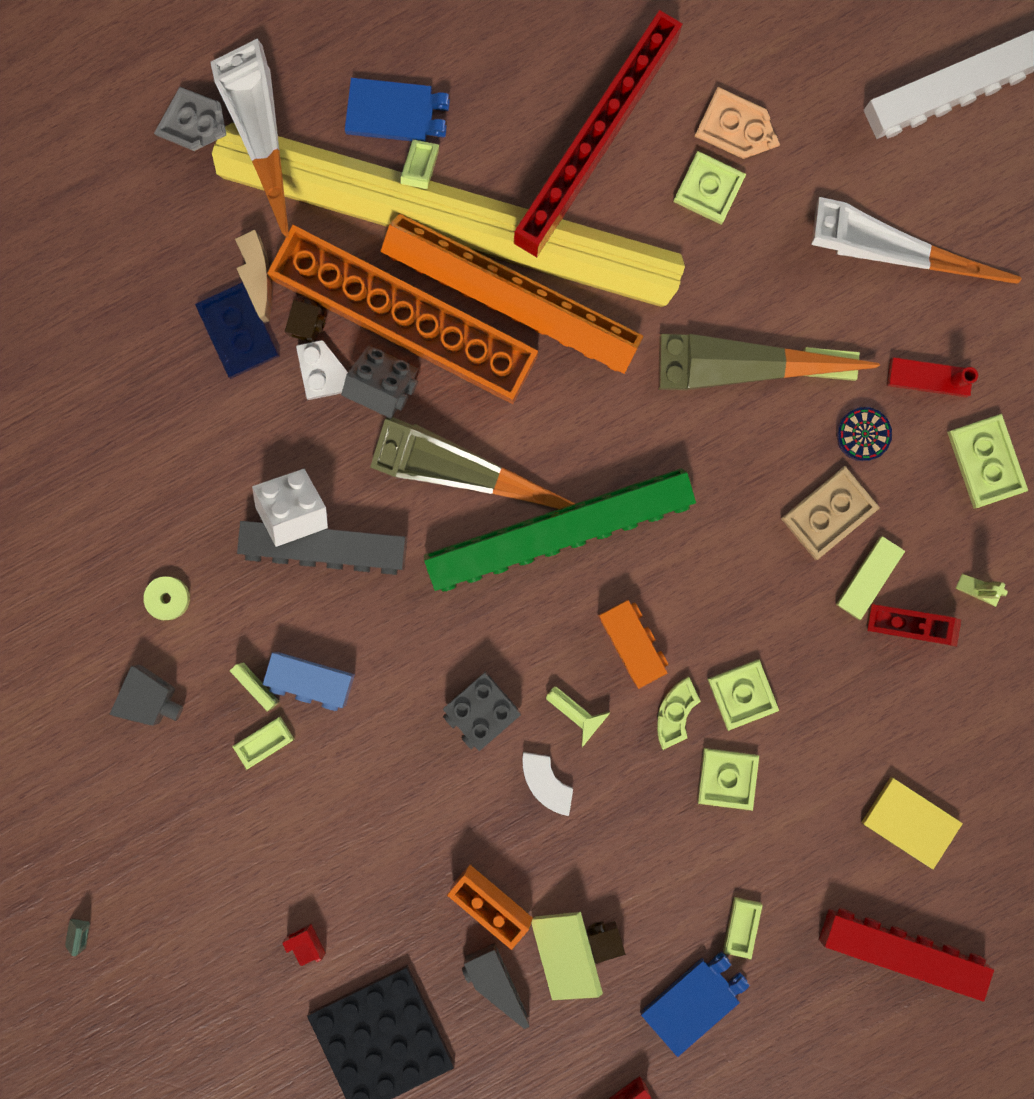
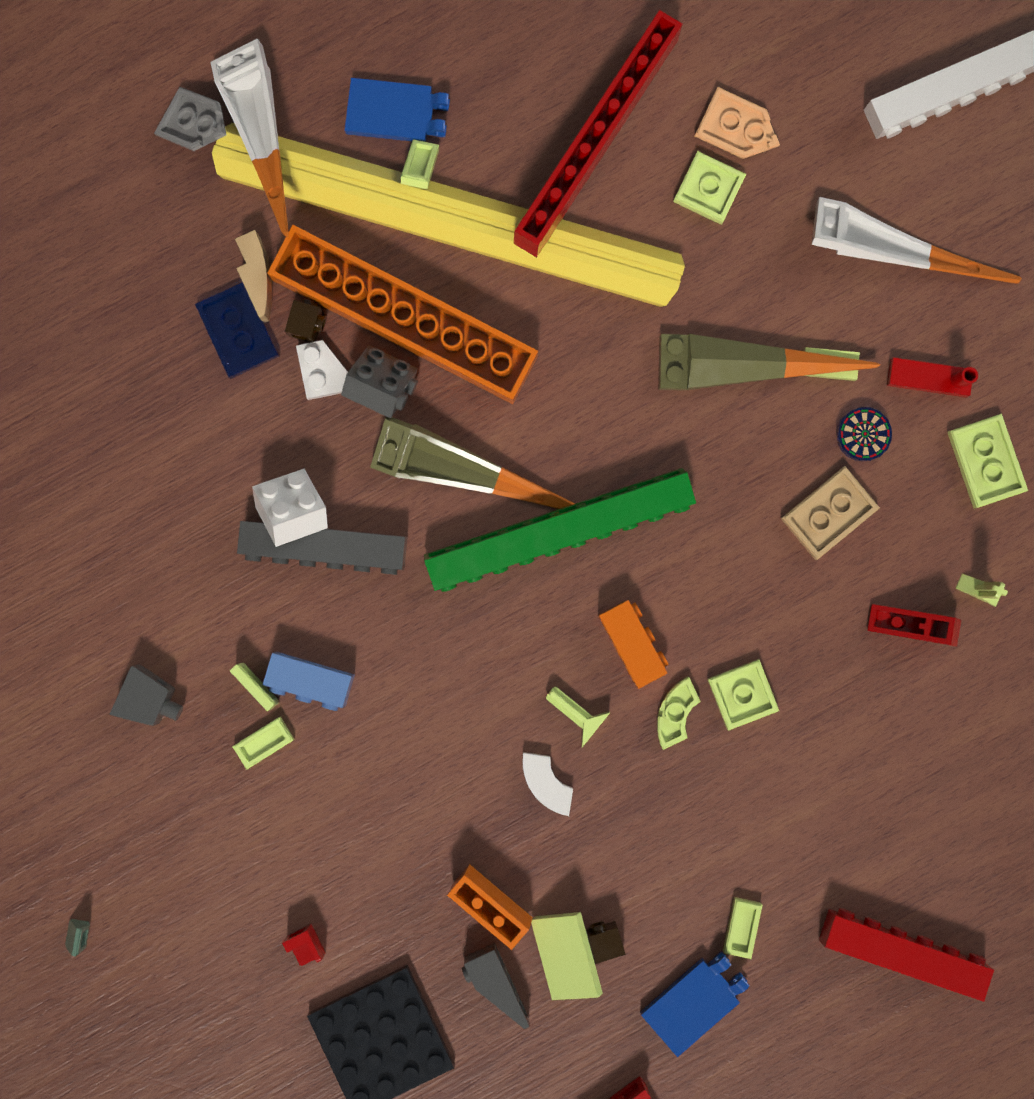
yellowish green piece [144,577,190,620] -> none
orange brick [381,214,644,374] -> none
dark grey brick [443,671,521,751] -> none
yellowish green tile [697,748,759,811] -> none
yellowish green tile [836,536,905,620] -> none
light yellow tile [861,777,963,869] -> none

